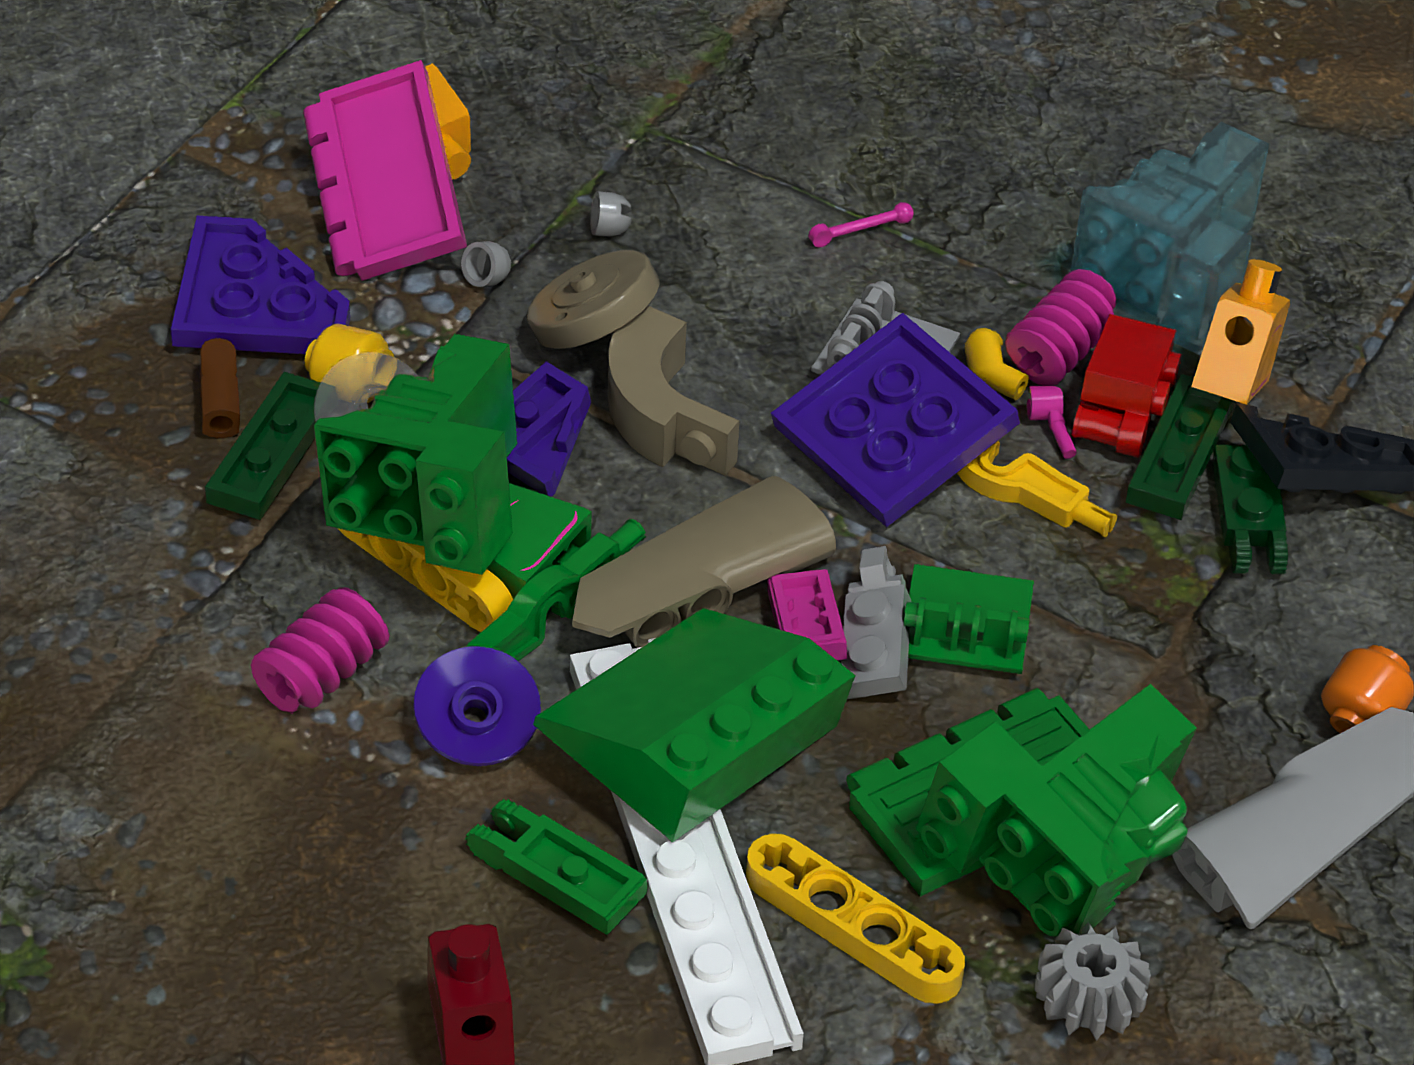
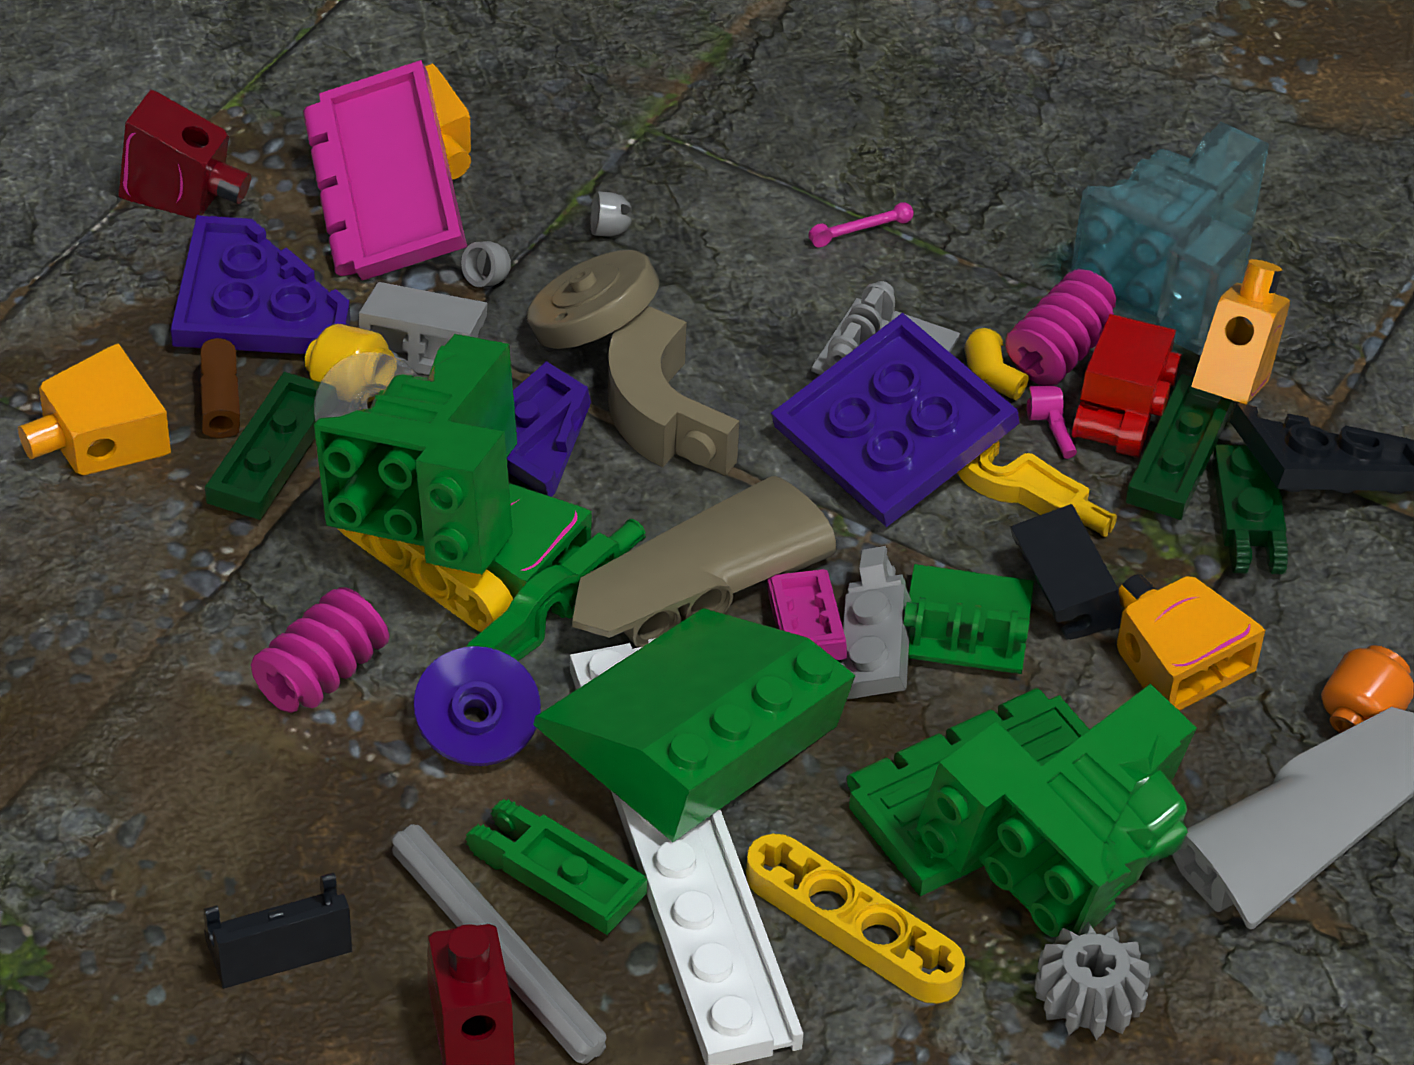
none -> light orange torso [18,343,171,475]
none -> dark red torso [118,89,251,219]
none -> black hinge [203,872,352,989]
none -> light grey hinge [359,282,488,375]
none -> light grey axle [392,824,606,1064]
none -> black hinge [1011,504,1122,640]
none -> light orange torso [1117,574,1265,711]

